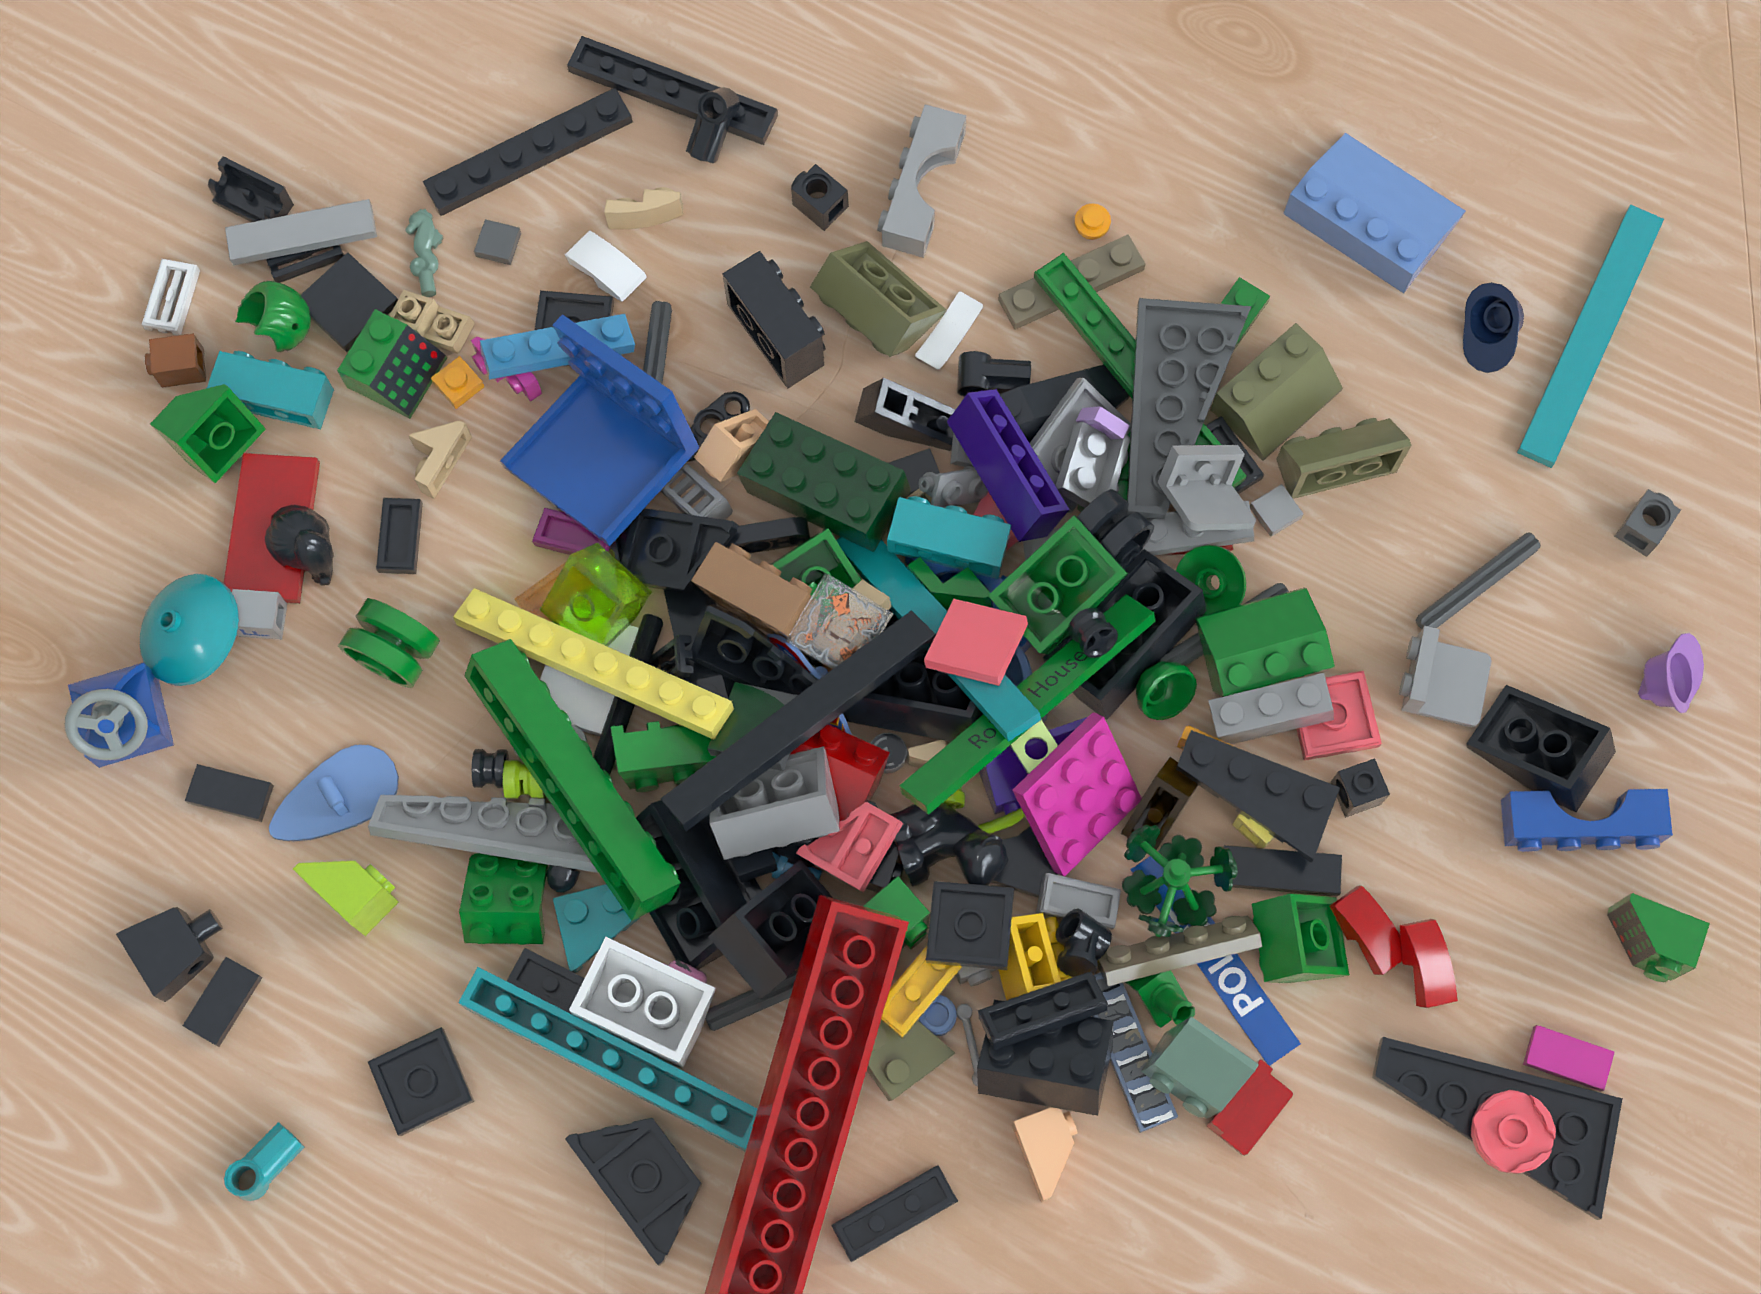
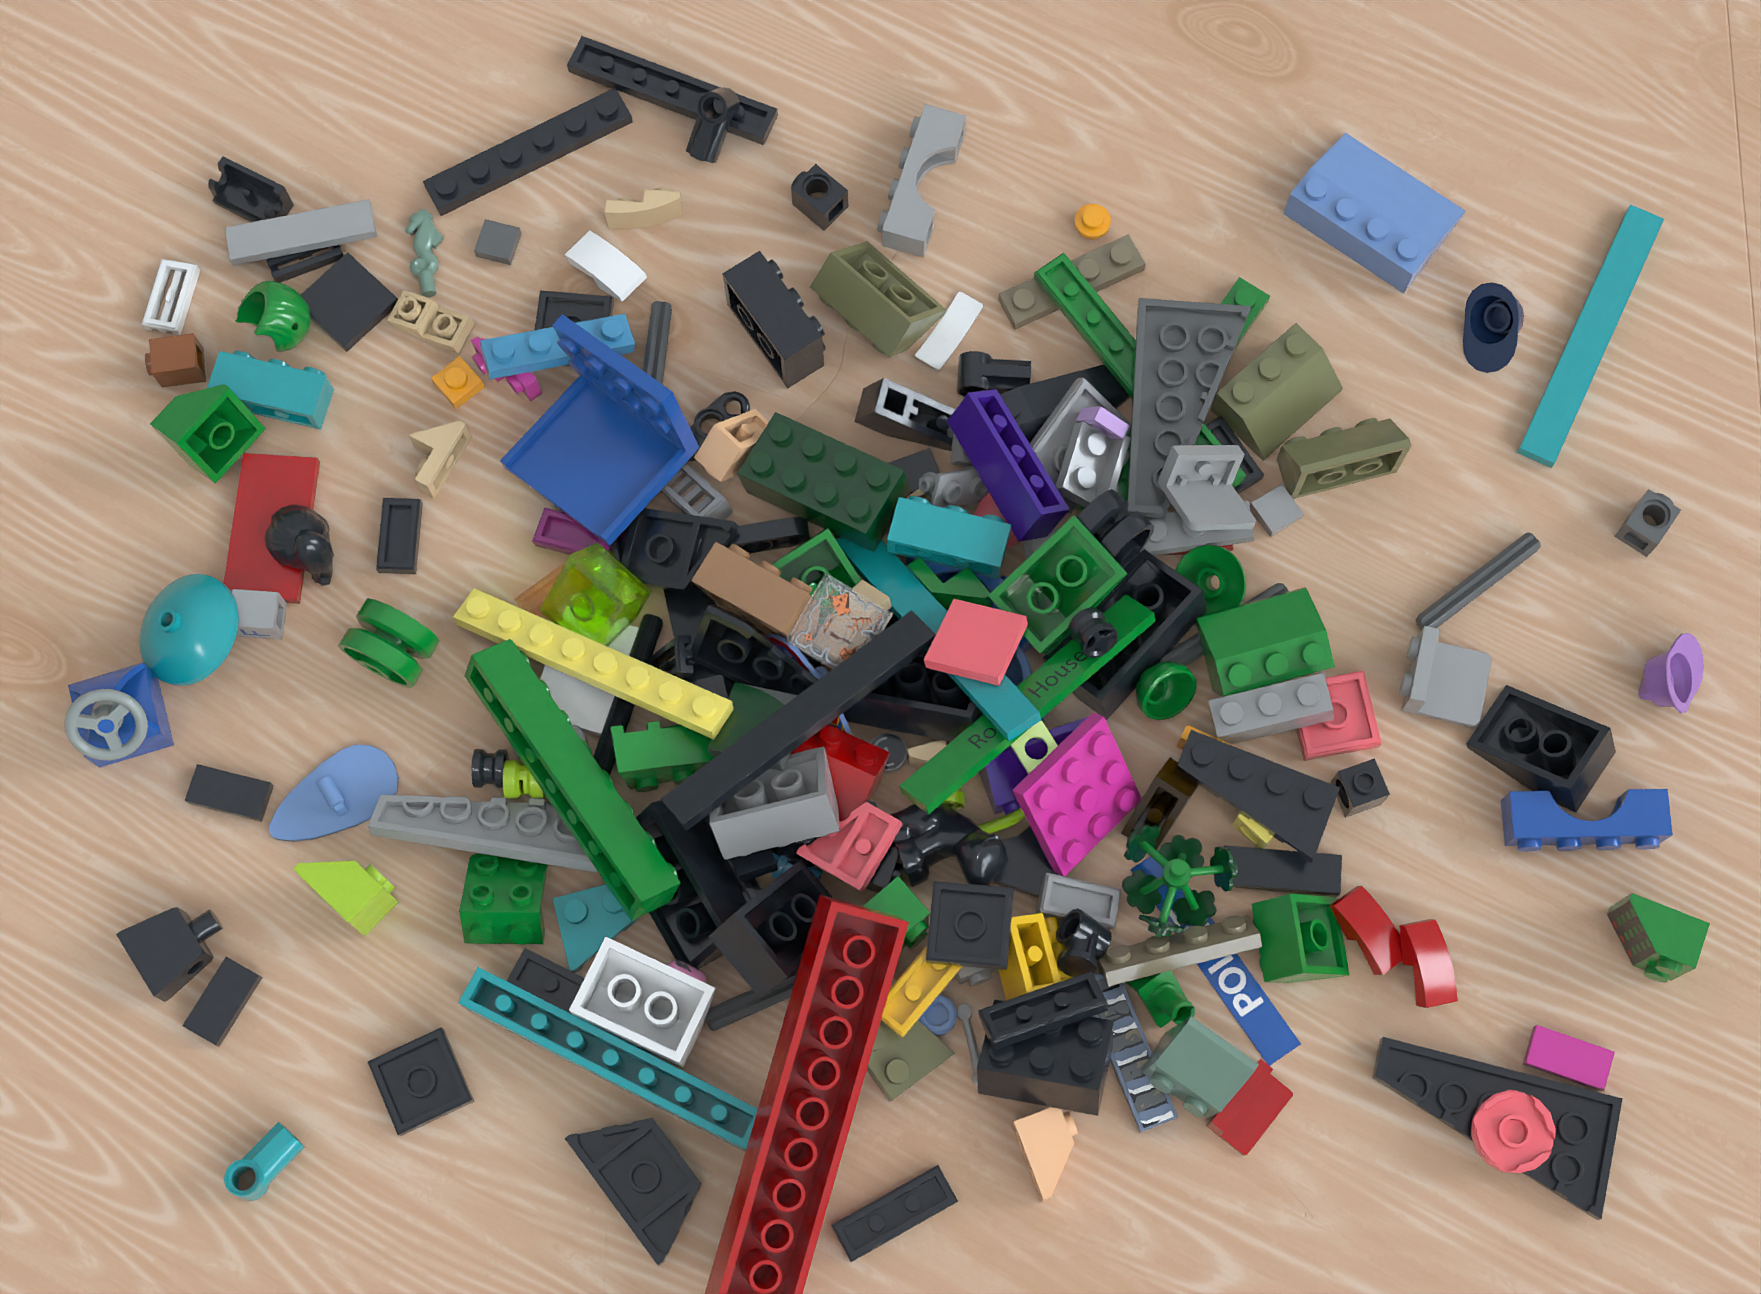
slope [337,309,447,419] -> none
black hinge [546,865,580,893] -> none

